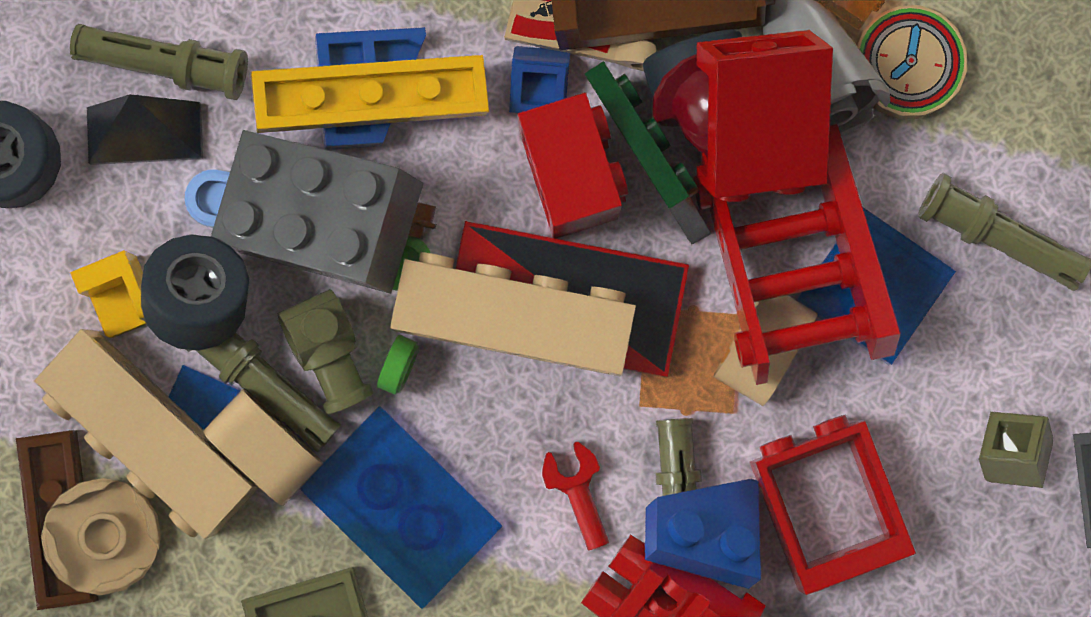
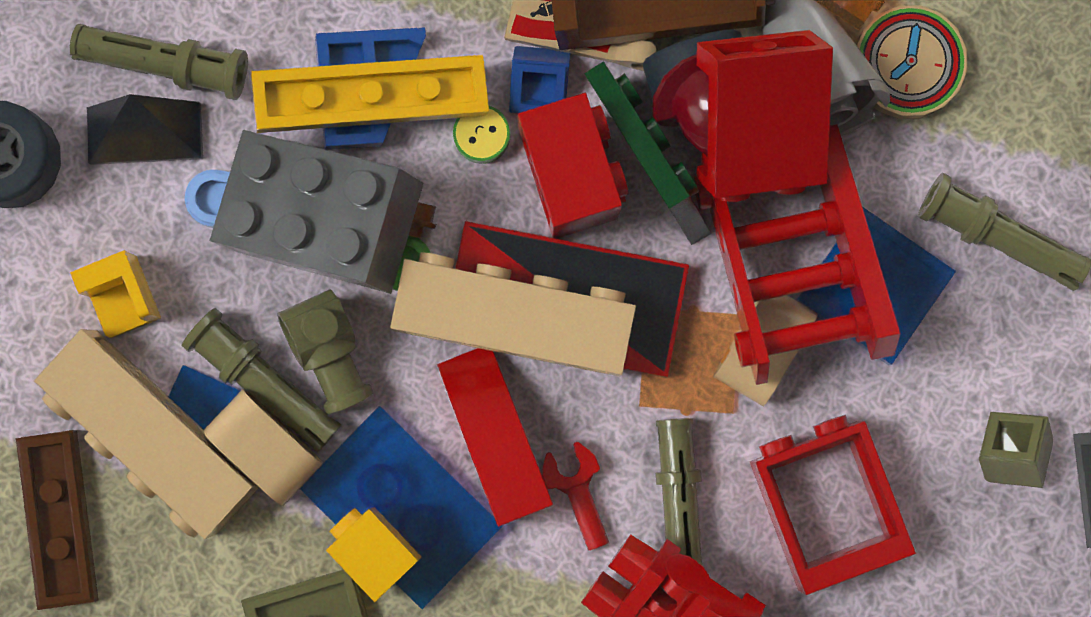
tan tile [41,478,161,595] -> none
black wheel [141,234,250,351] -> none
bright green tile [377,334,420,395] -> none
blue wing [645,479,761,589] -> none
none -> yellow brick [326,507,422,602]
none -> red slope [437,348,553,527]
none -> light yellow tile [453,106,510,164]

